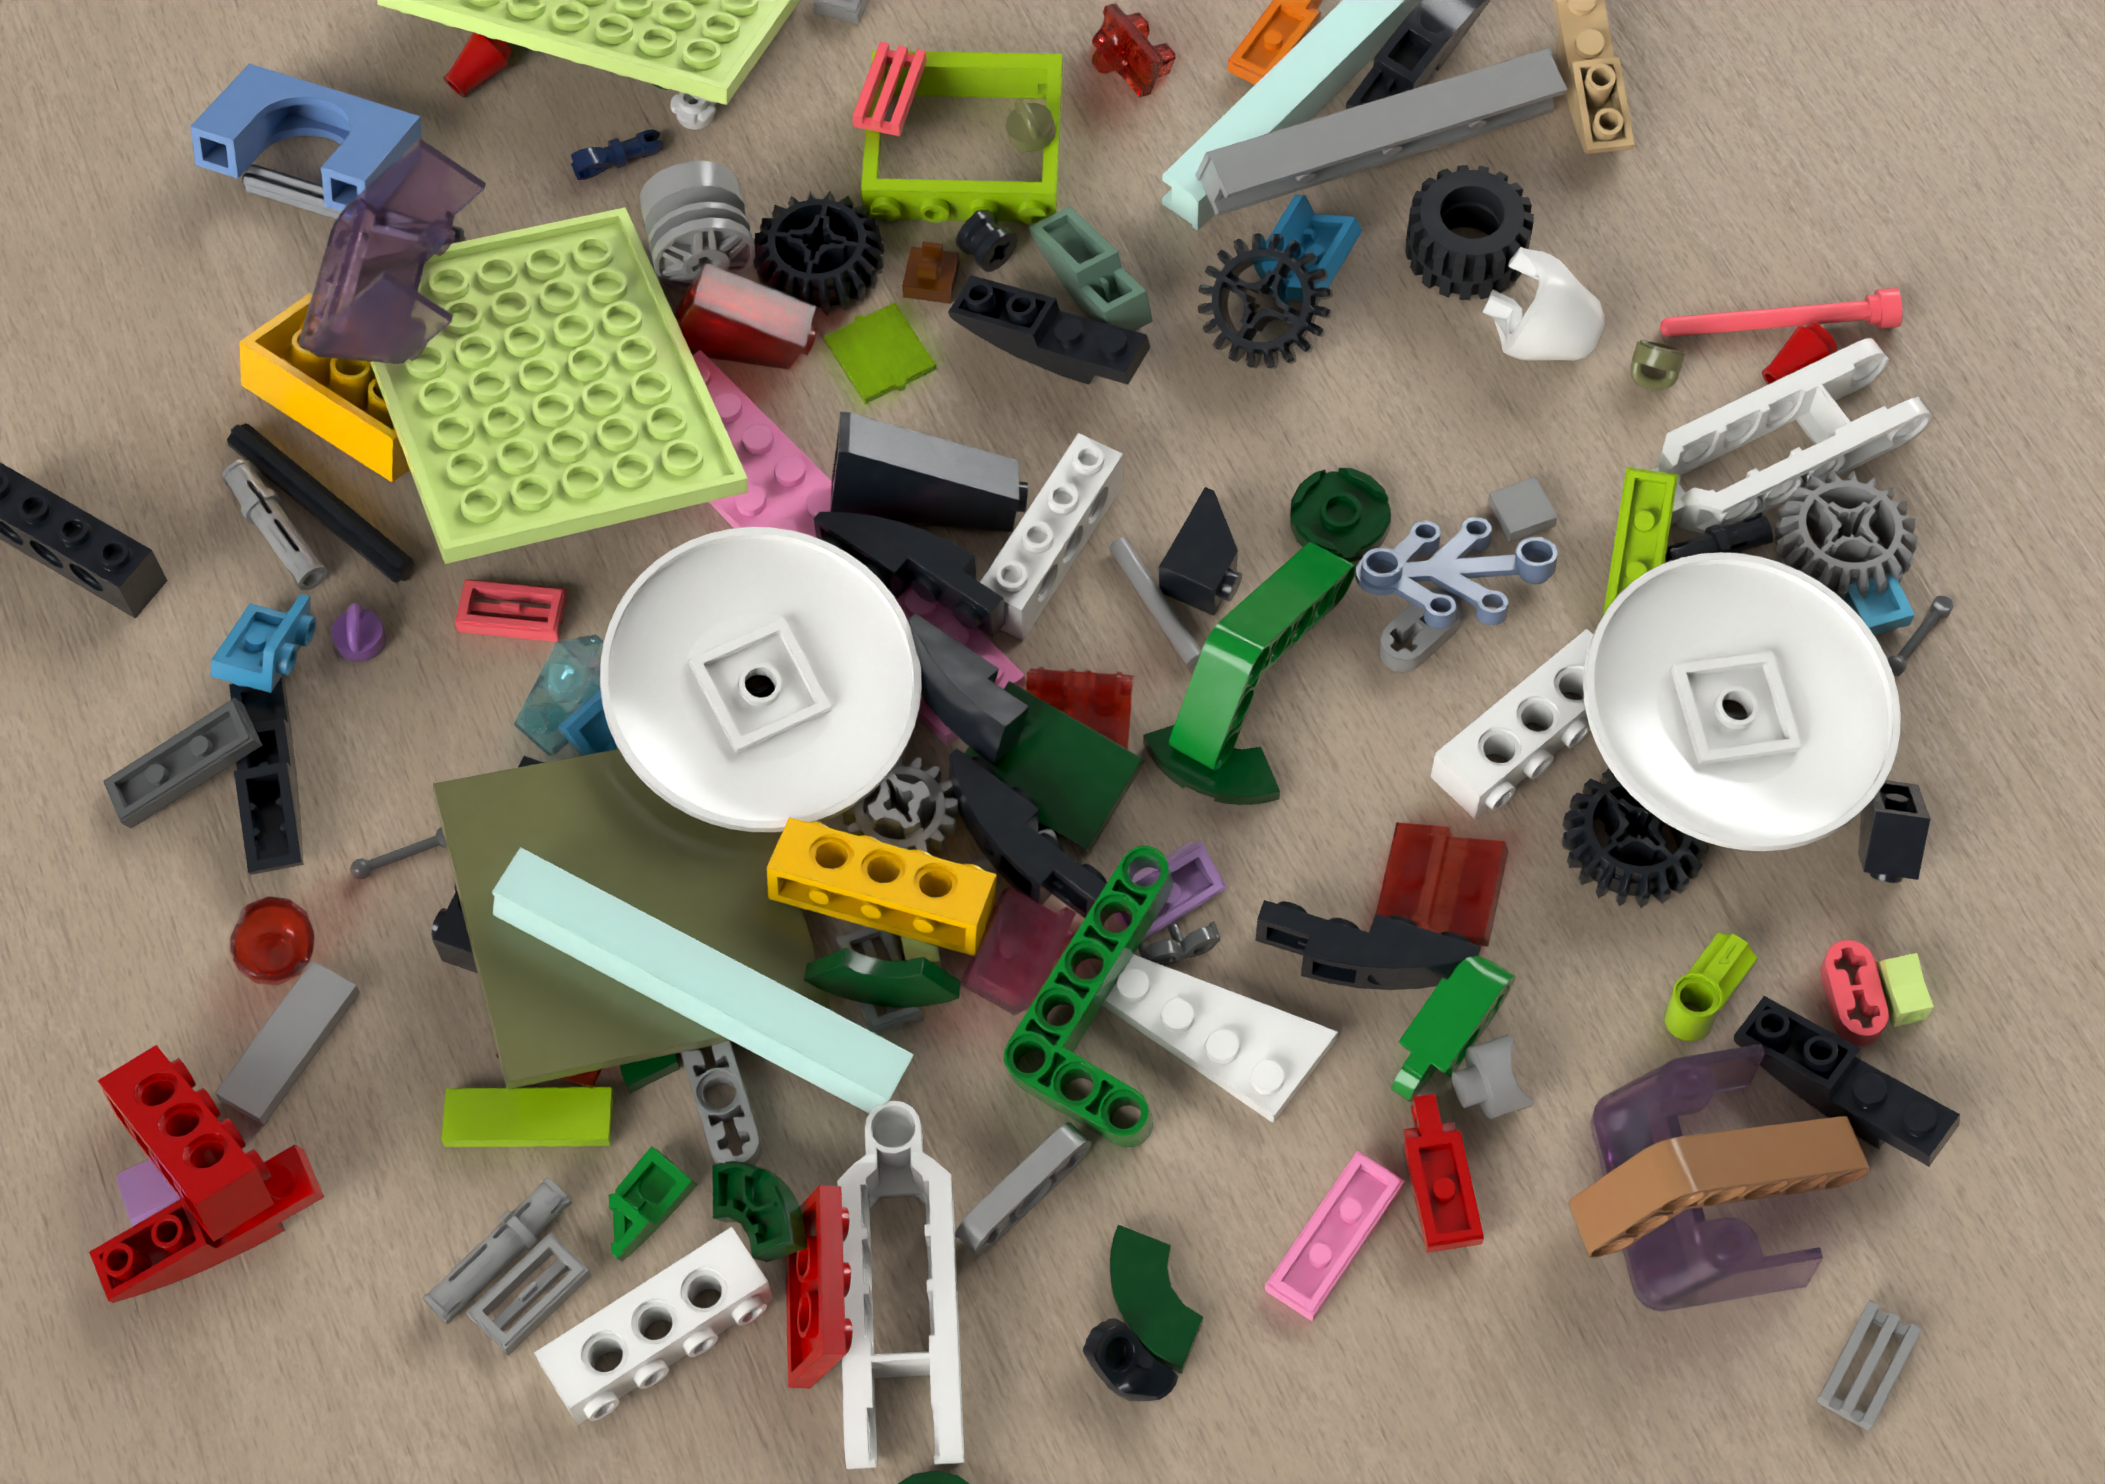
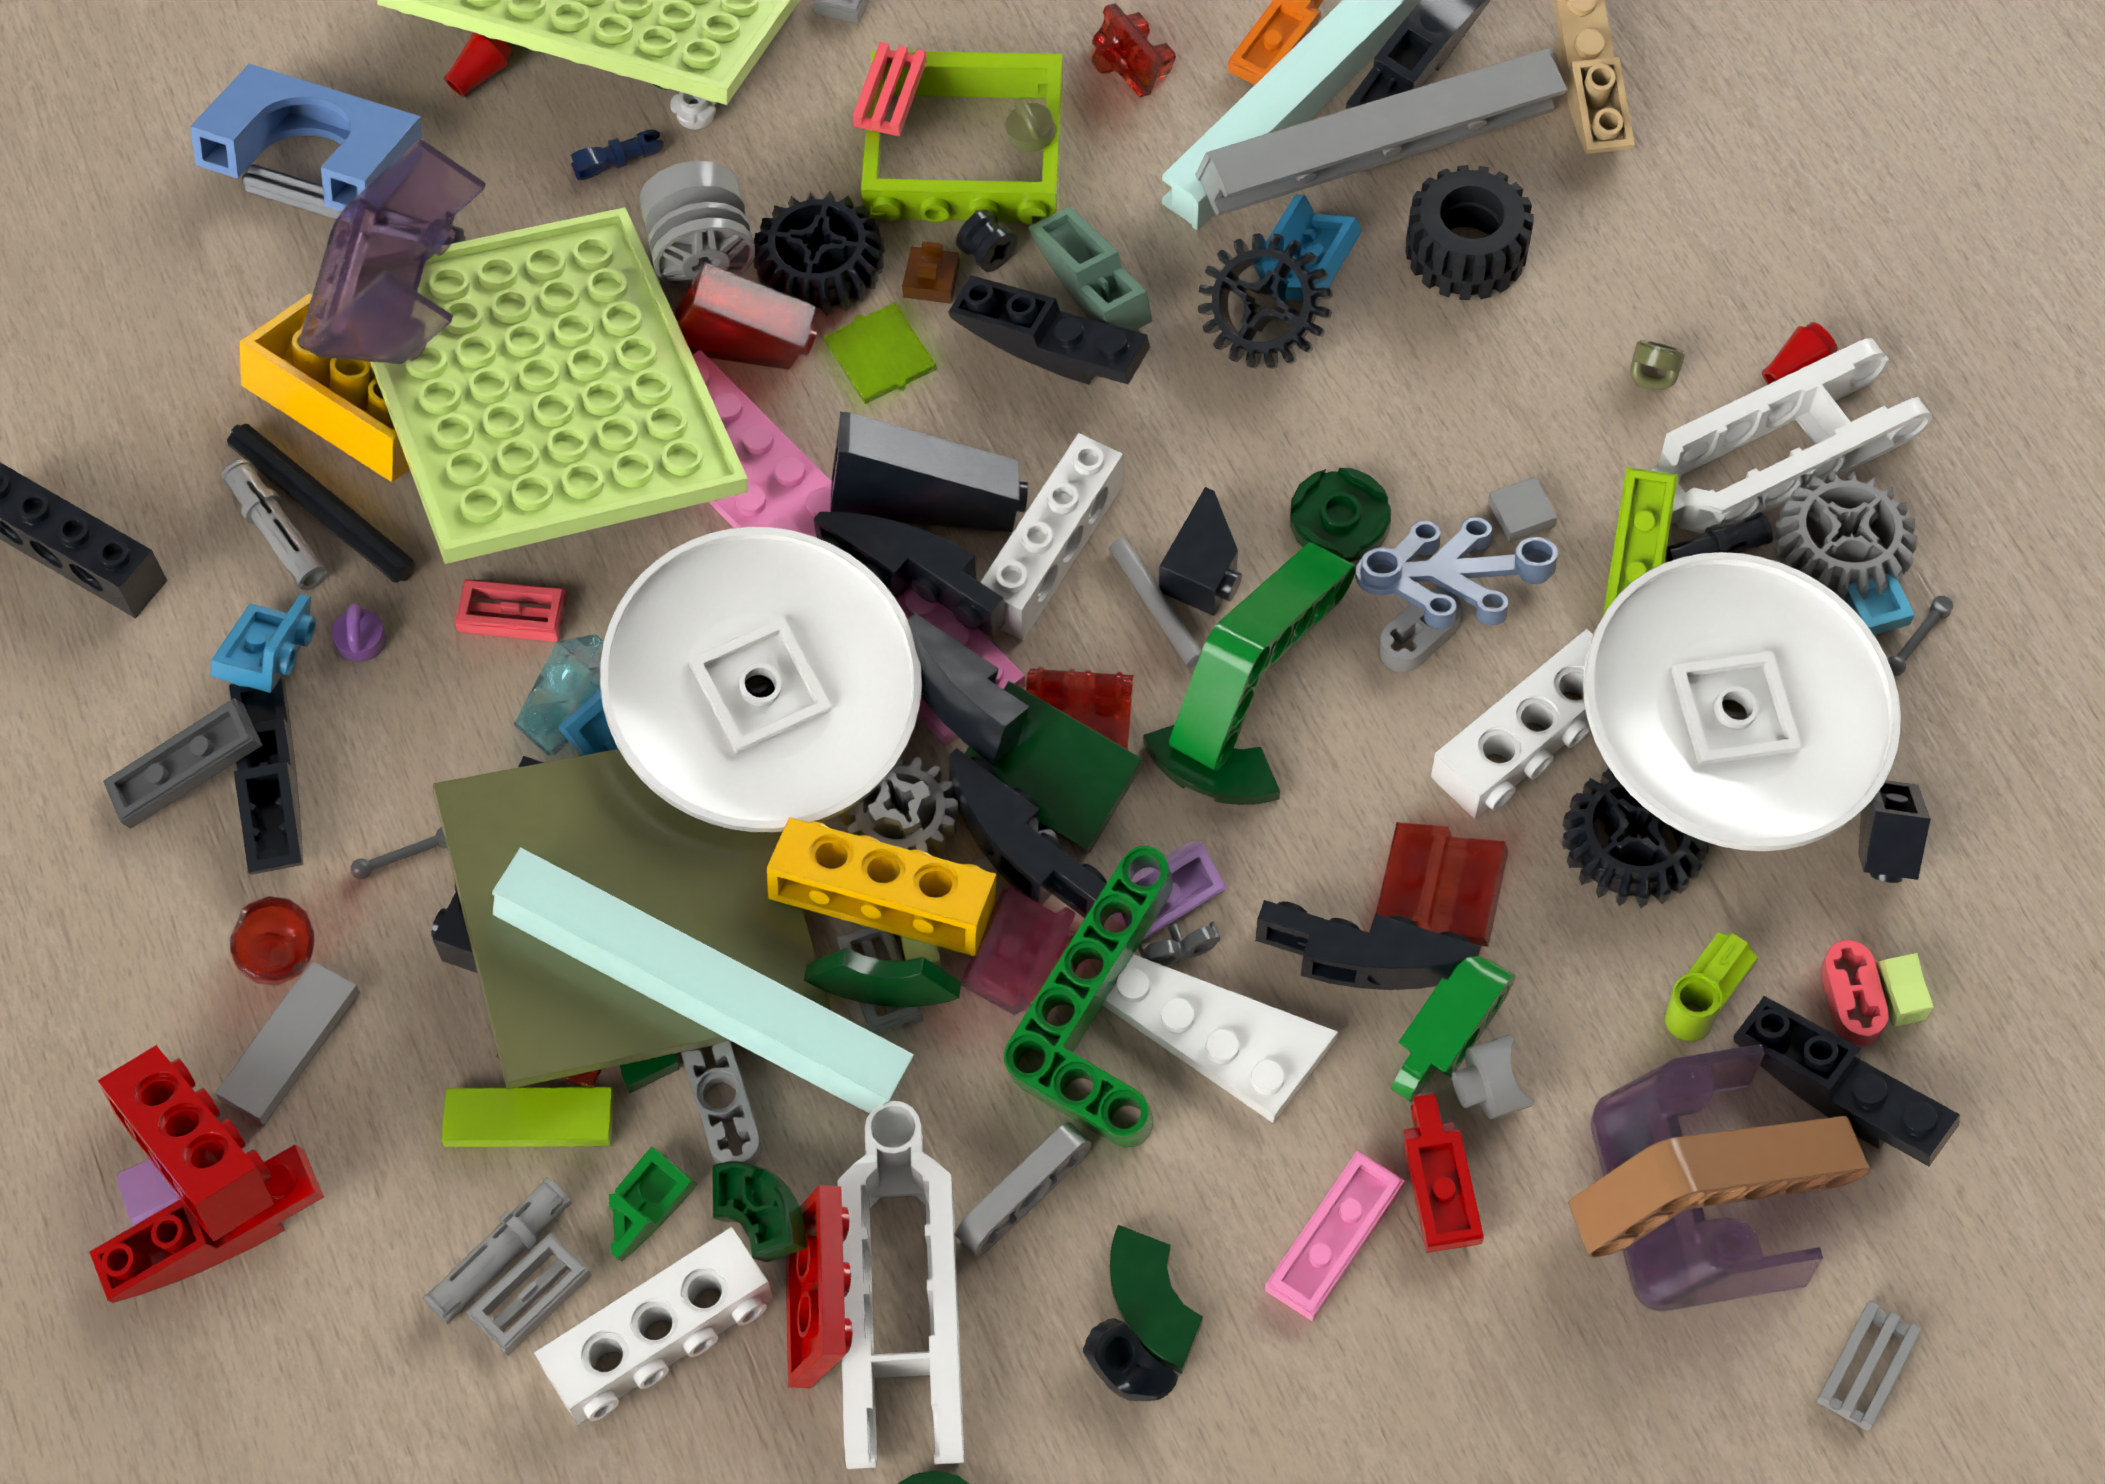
white piece [1483,247,1605,361] -> none
coral piece [1660,288,1902,337] -> none

